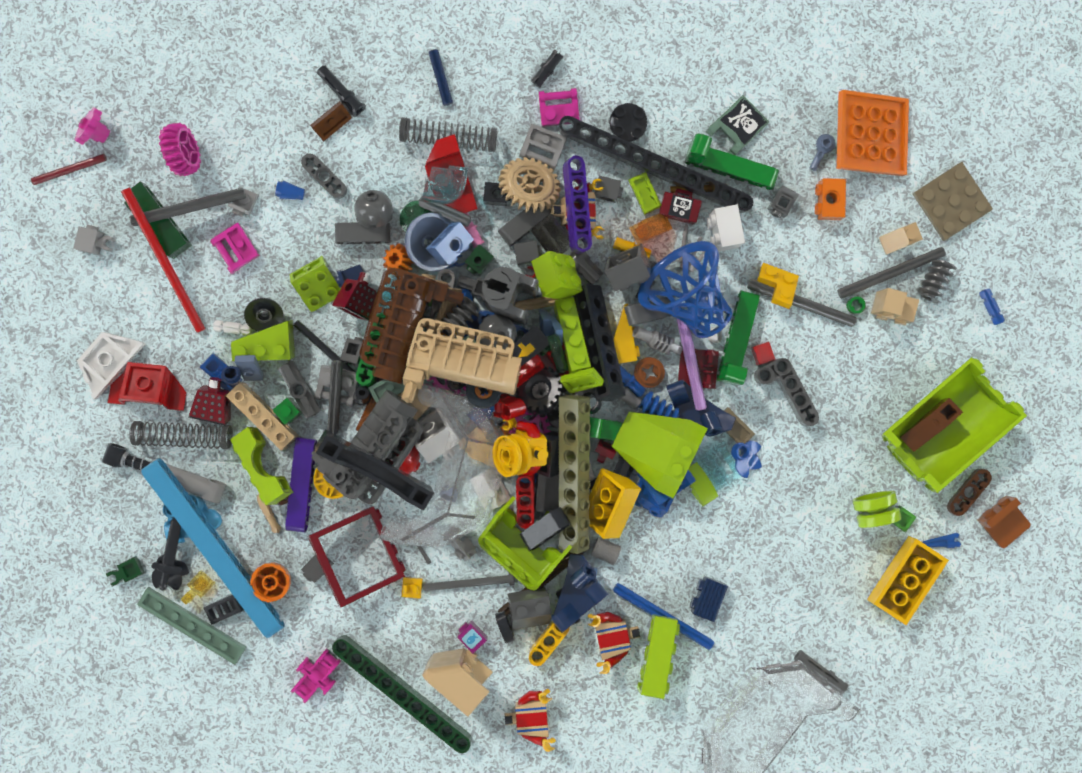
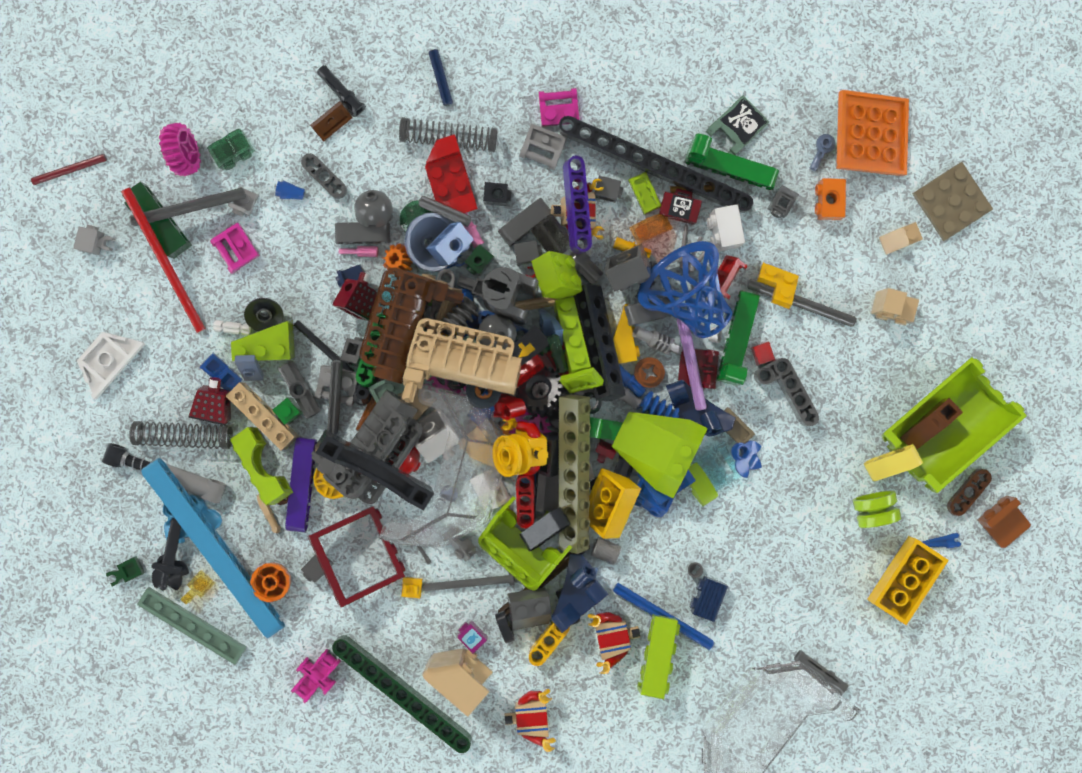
dark pink plant [74,107,110,145] -> none
red piece [107,362,186,411] -> none
black slope [203,594,244,625] -> none
dark blue cone [221,366,241,388] -> none
lime bracket [289,256,341,312] -> none
clear light blue brick [422,165,469,204] -> none
tan gear [498,157,561,213] -> none
black pin [531,49,563,88] -> none
black dish [609,103,647,142] -> none
dark grey axle [837,247,946,299] -> none
green bush [846,296,866,314] -> none
bright green tile [892,505,916,533] -> none
dark grey piece [917,260,957,303] -> none
blue axle [979,288,1005,325] -> none
none -> clear green brick [207,128,255,170]
none -> bright pink axle [339,246,379,257]
none -> dark grey hinge [688,562,703,578]
none -> red hinge [717,255,748,300]
none -> light yellow beam [864,444,923,481]

